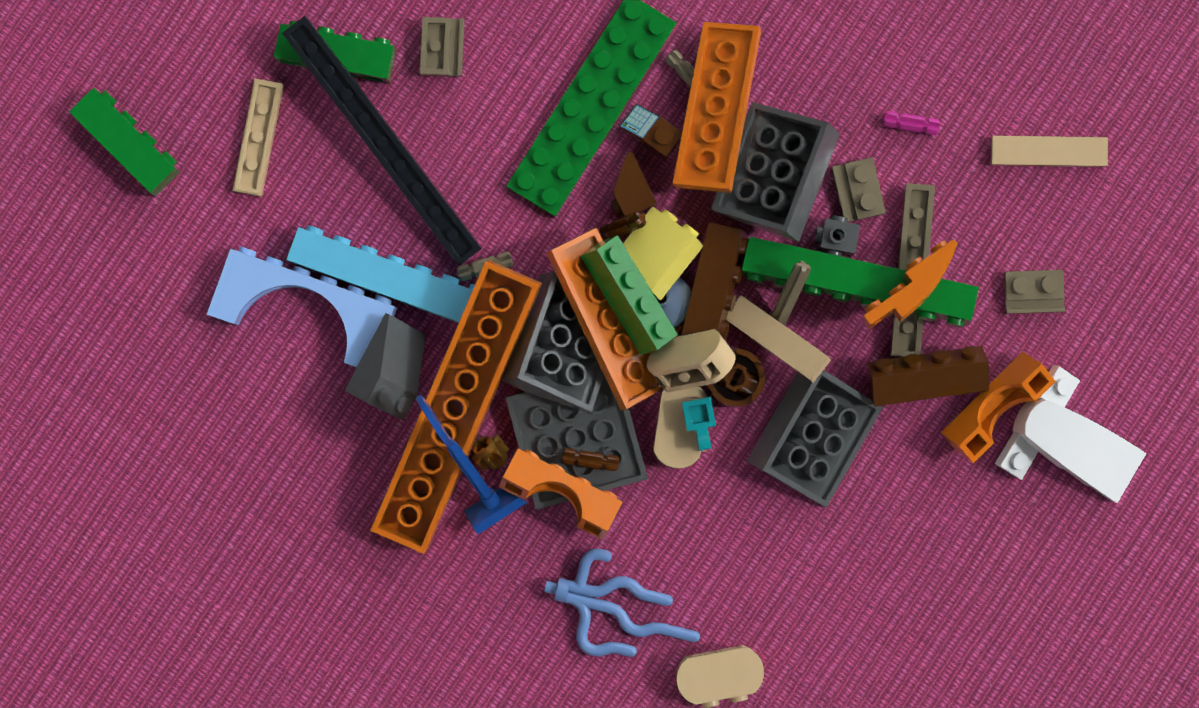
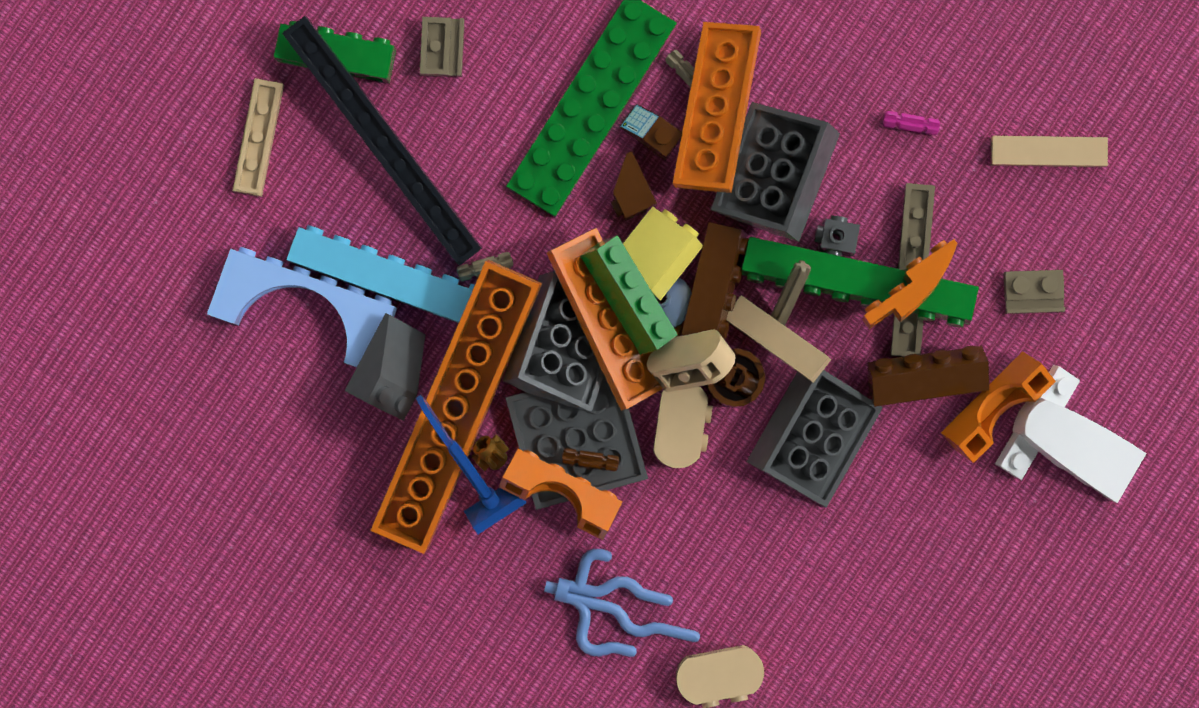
green brick [69,87,180,196] -> none
reddish brown axle [599,211,647,240] -> none
teal plate [681,397,716,451] -> none
dark tan plate [831,157,886,222] -> none

